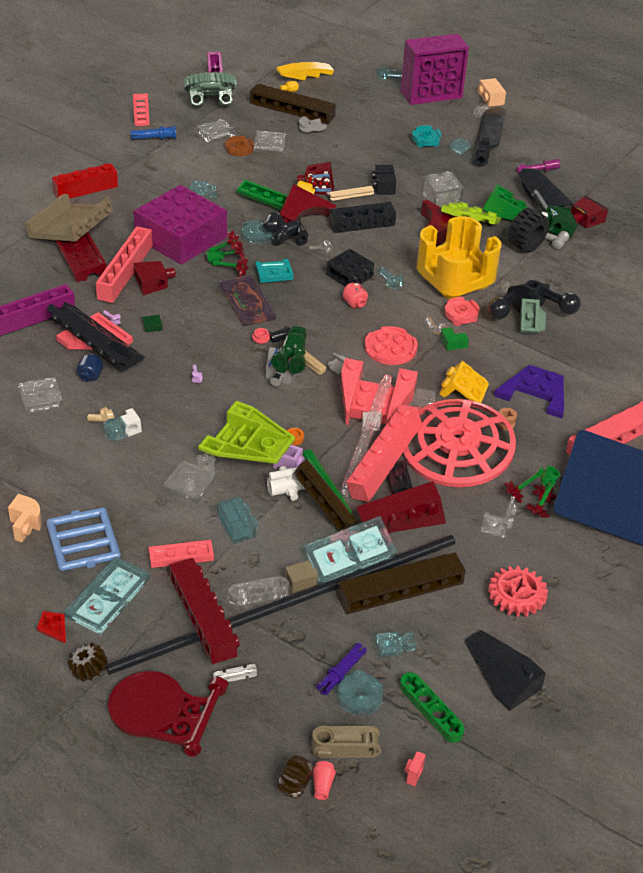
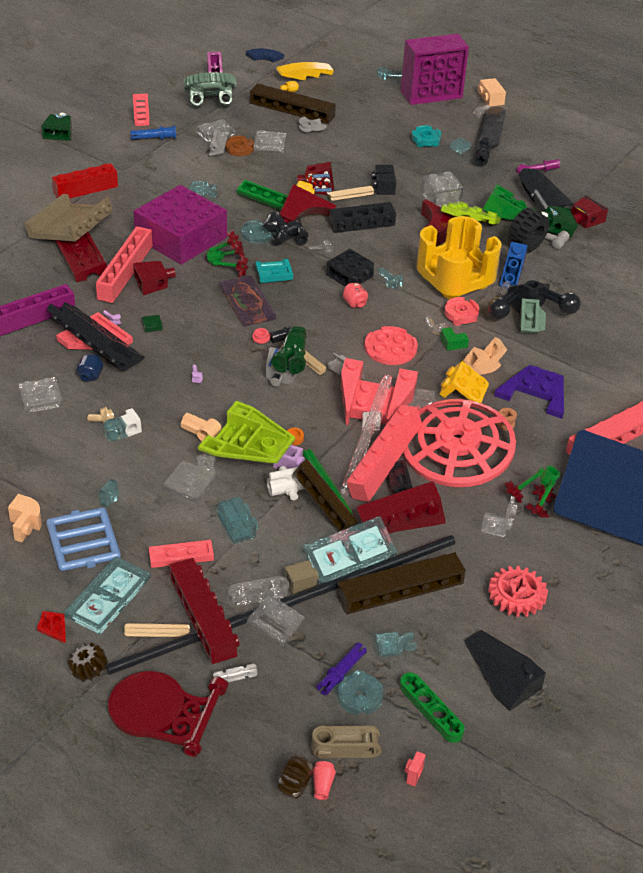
none -> dark green torso [41,113,72,141]
none -> clear light blue plate [99,479,119,508]
none -> tan axle [124,623,190,637]
none -> light nougat piece [181,413,222,441]
none -> light grey hinge [209,130,227,156]
none -> dark blue tile [246,48,284,62]
none -> clear plate [247,594,305,647]
none -> light nougat brick [464,337,507,375]
none -> blue slope [499,242,527,288]

